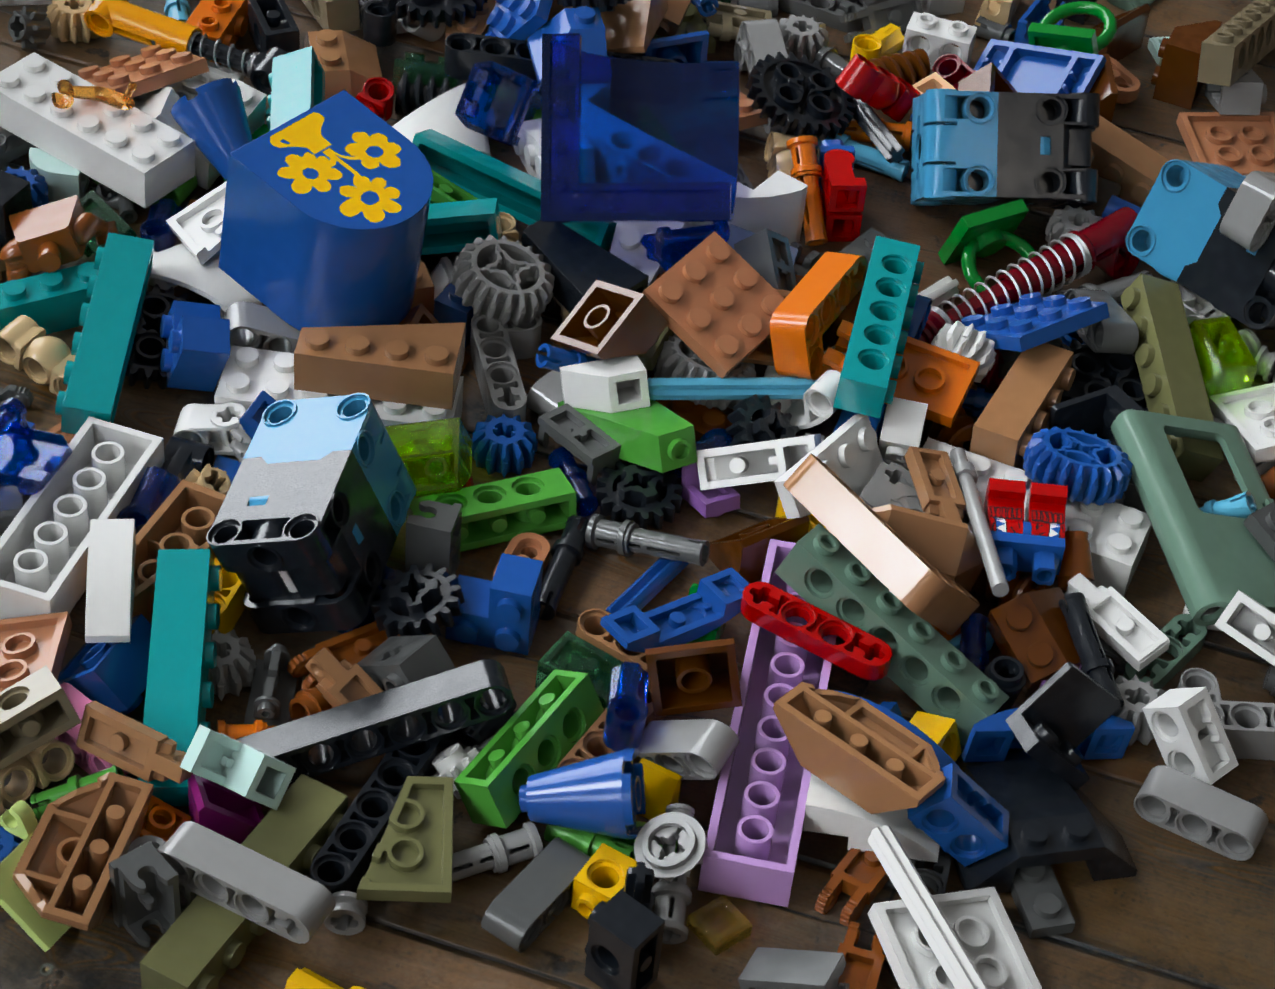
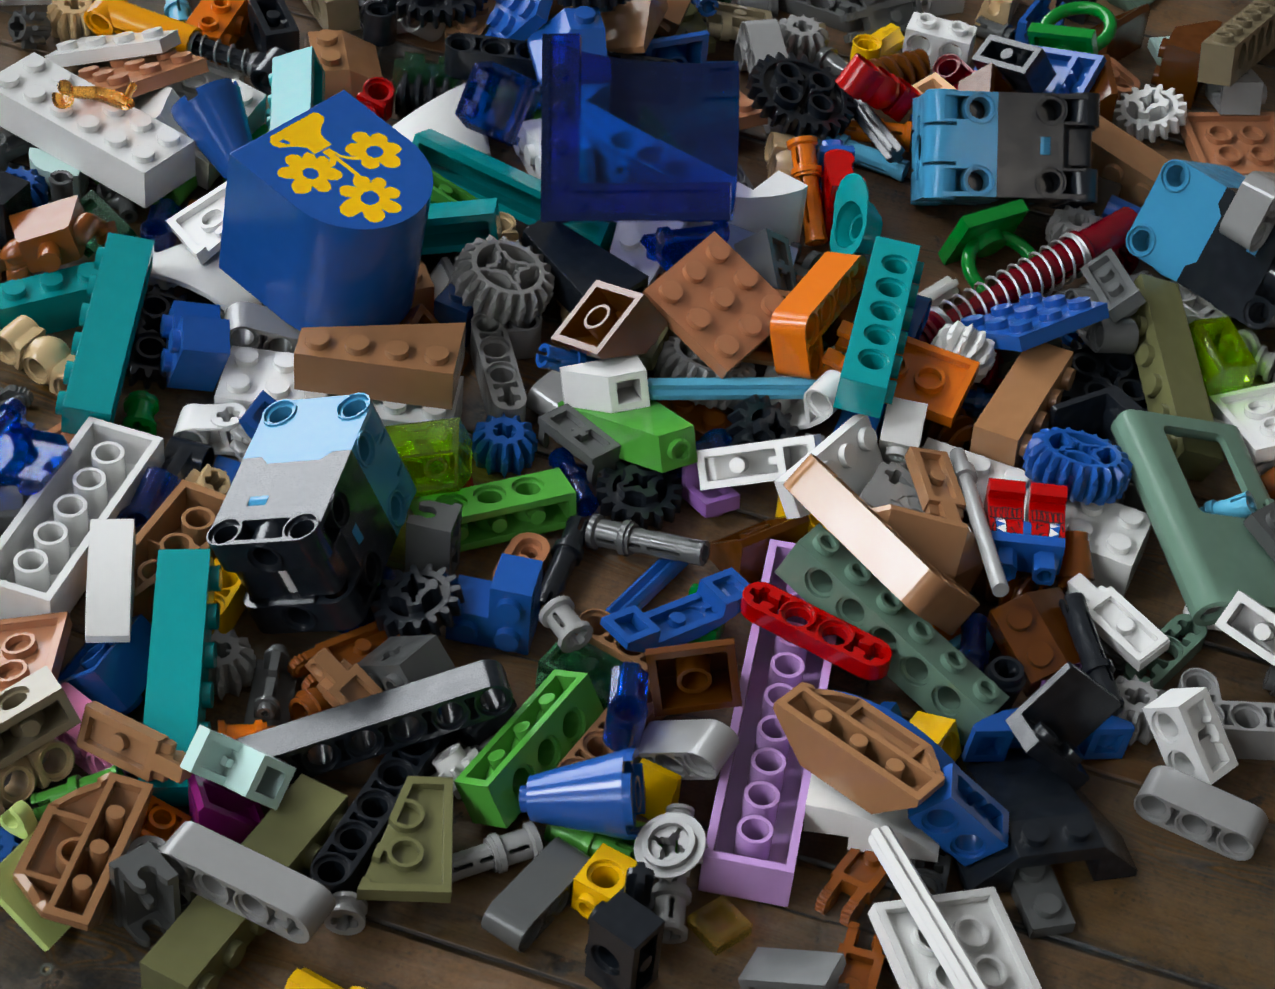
none -> white wing [45,27,181,67]
none -> dark grey pin [49,170,74,203]
none -> green bush [121,390,159,435]
none -> light grey bush [539,595,593,653]
none -> teal piece [830,173,883,255]
none -> black brick [972,34,1056,93]
none -> dark grey plate [1080,248,1146,323]
none -> white gear [1113,84,1187,143]

